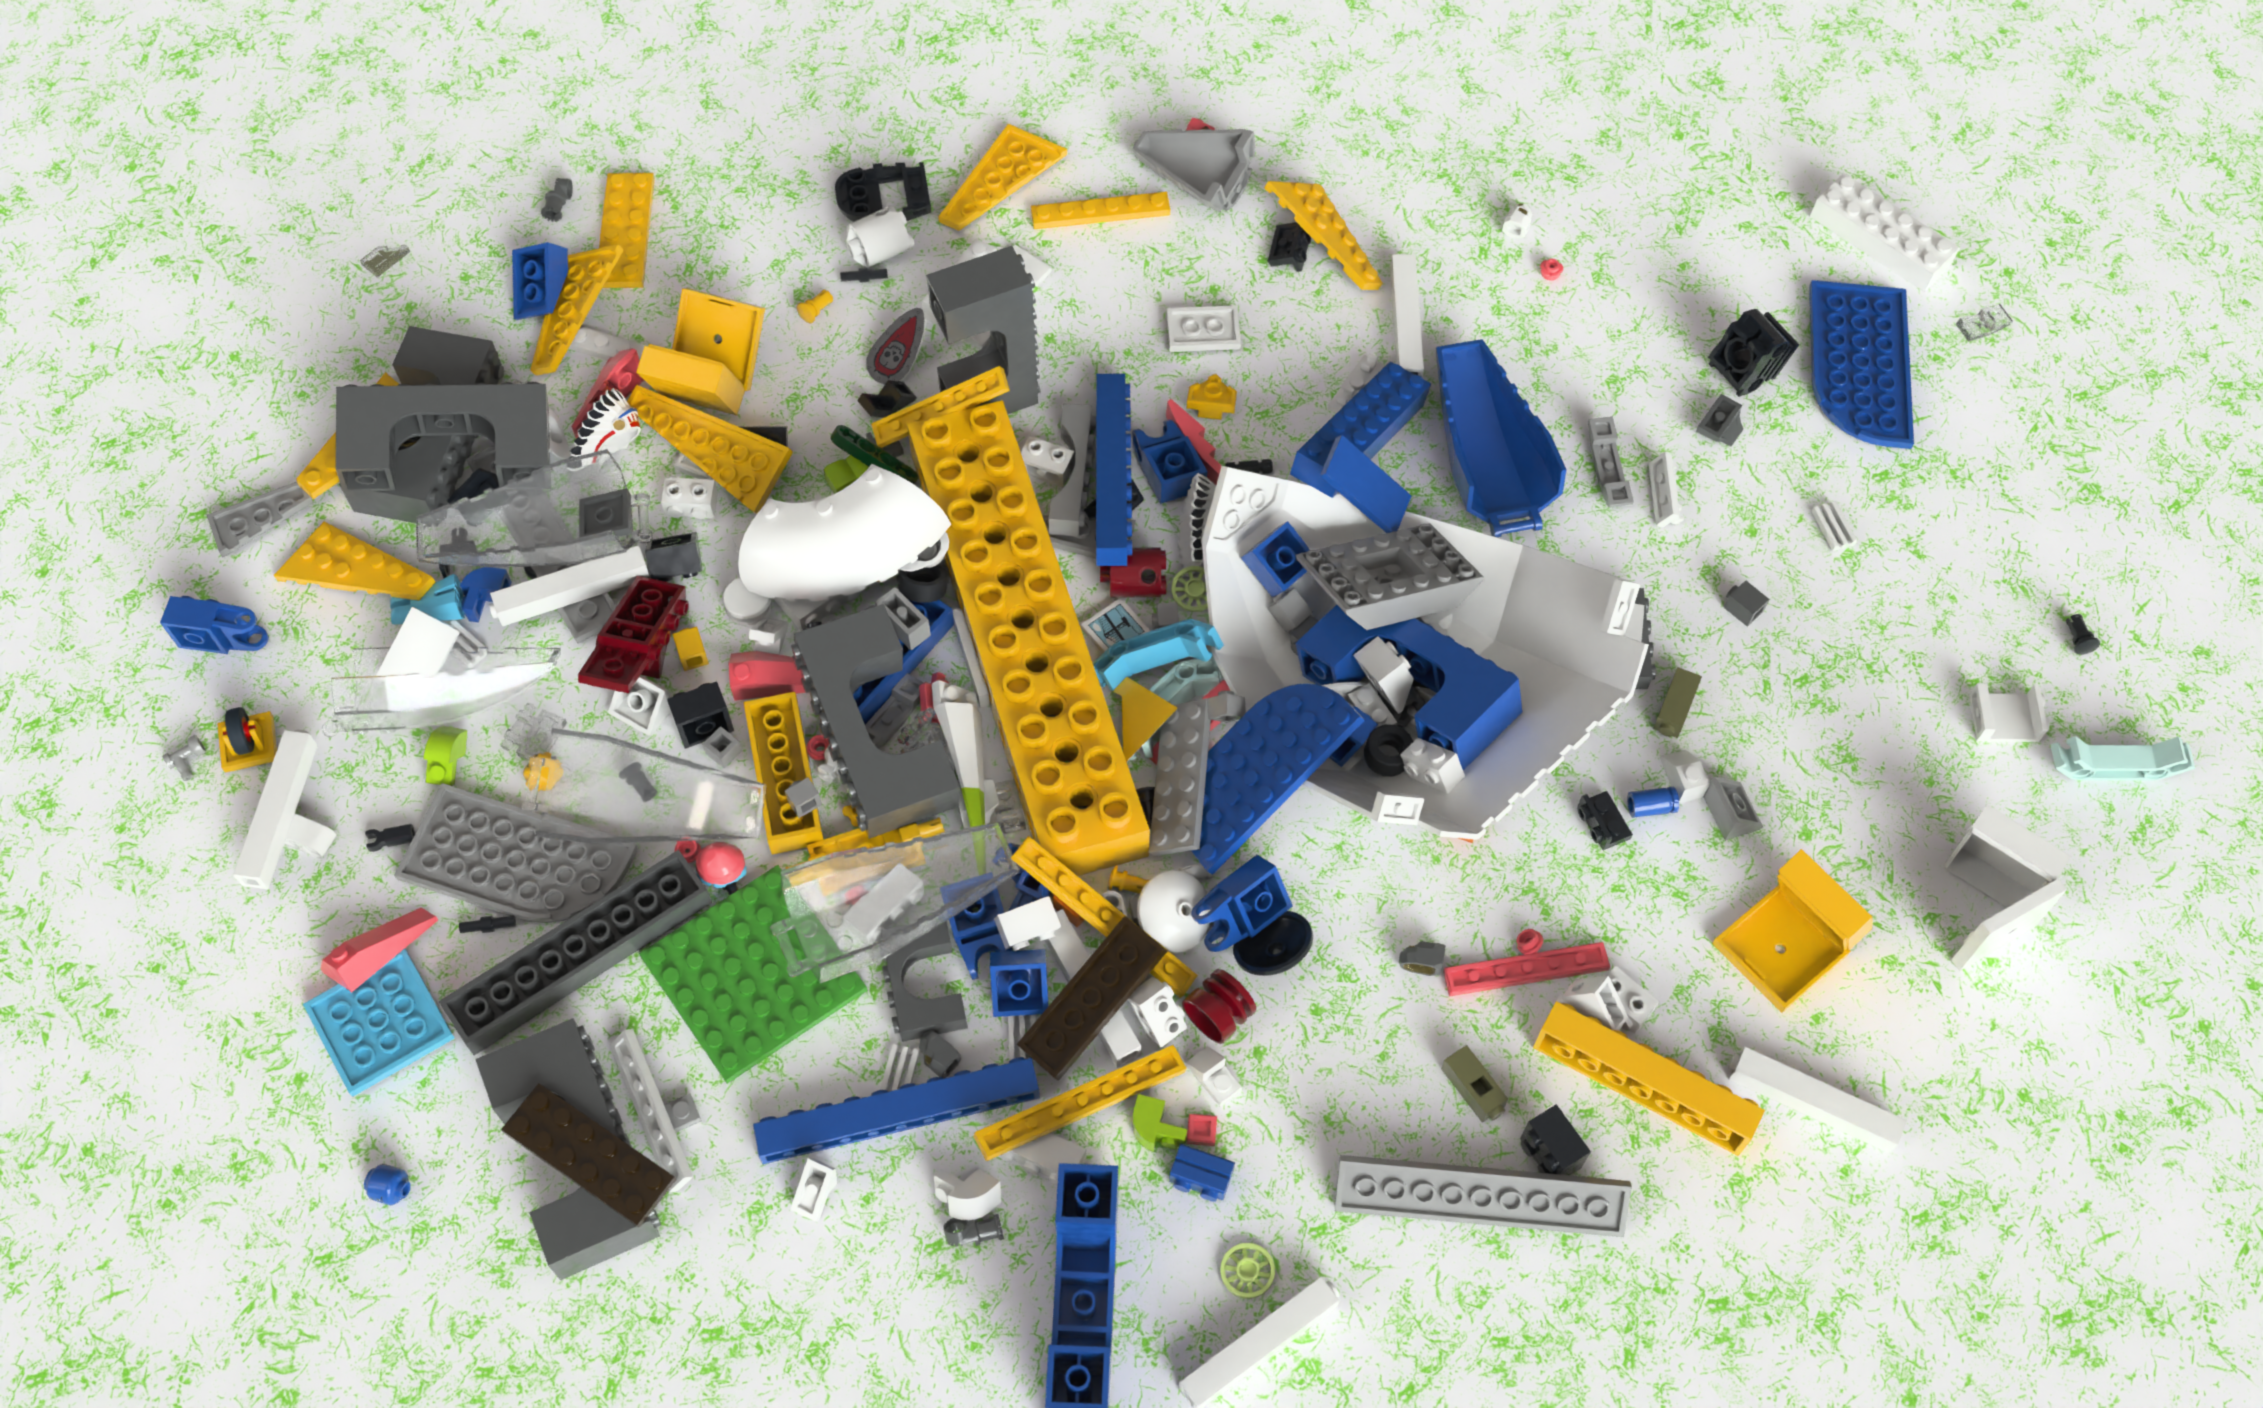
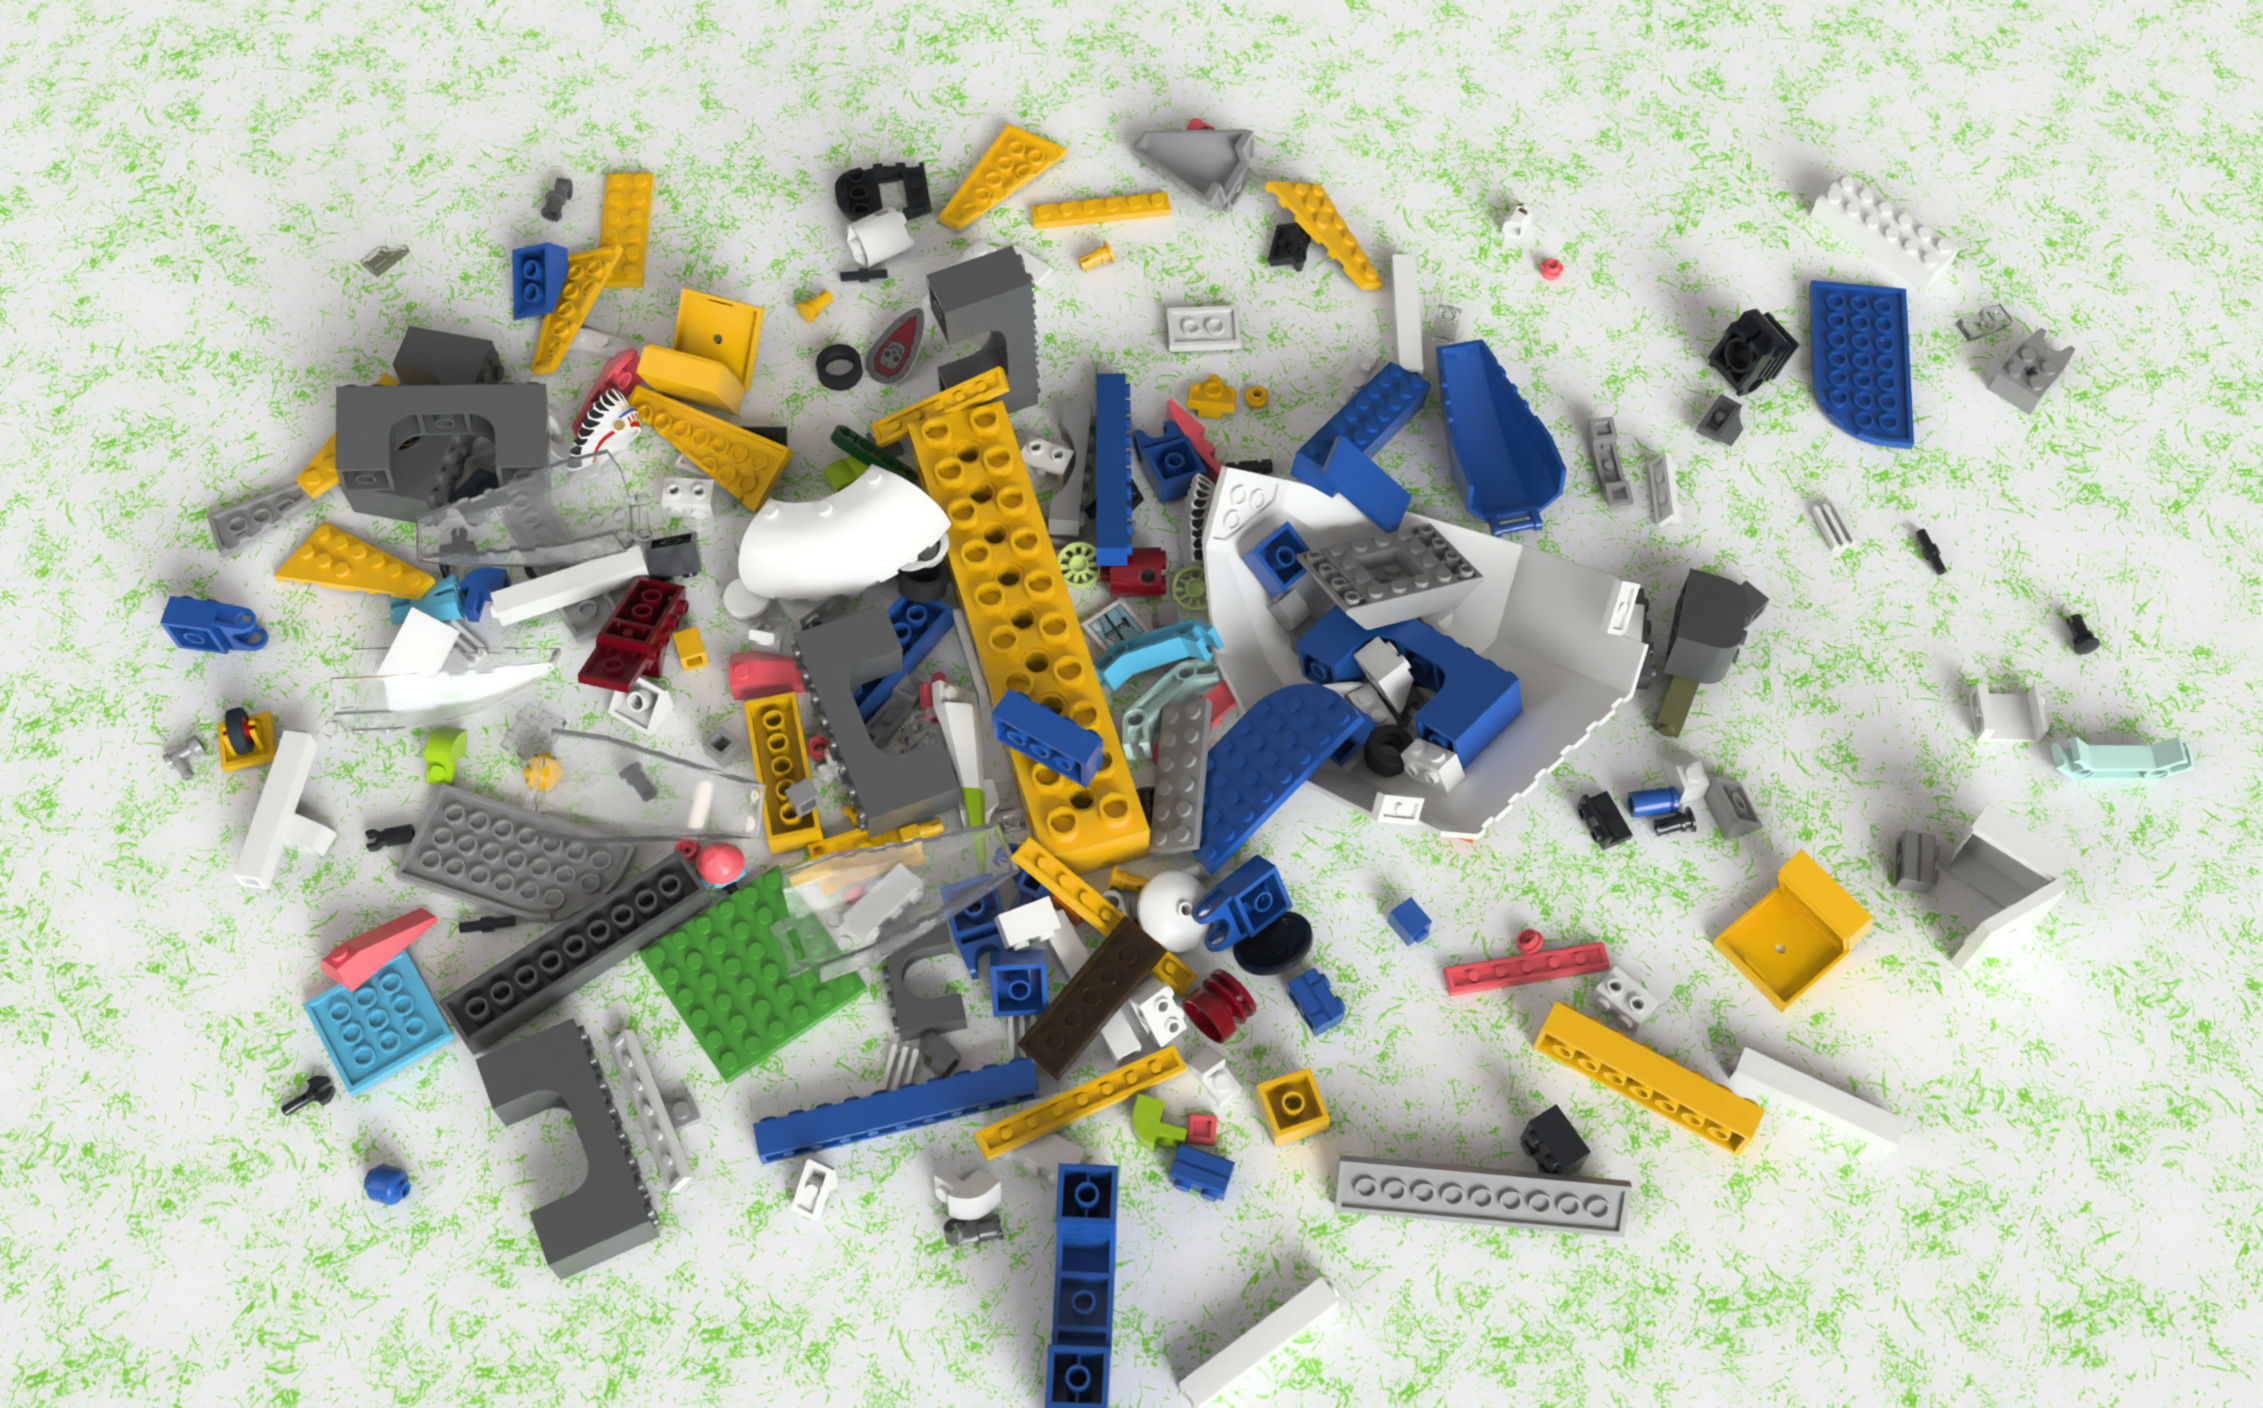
dark brown plate [501,1083,676,1228] -> none
dark grey plate [579,488,631,545] -> none
black brick [667,681,734,749] -> none
black slope [857,380,917,418] -> none
light grey brick [875,587,931,650] -> none
yellow sticker [1113,677,1178,762] -> none
light grey plate [1208,691,1246,723] -> none
yellowish green wheel [1220,1243,1275,1299] -> none
dark grey rock [1399,941,1445,976] -> none
olive brick [1441,1045,1508,1123] -> none
white torso [1557,976,1629,1030] -> none
none -> black bar [281,1076,336,1116]
none -> black tyre [816,344,863,391]
none -> blue brick [991,689,1103,788]
none -> yellowish green wheel [1057,542,1100,589]
none -> yellow pin [1077,241,1115,272]
none -> yellow plate [1245,386,1269,409]
none -> yellow brick [1255,1067,1330,1147]
none -> blue brick [1286,968,1346,1037]
none -> blue brick [1387,897,1432,946]
none -> clear bracket [1430,304,1462,345]
none -> black pin [1653,806,1697,837]
none -> dark grey brick [1663,568,1750,684]
none -> light grey brick [1895,830,1940,894]
none -> black bar [1916,529,1947,575]
none -> light grey brick [1988,328,2076,415]

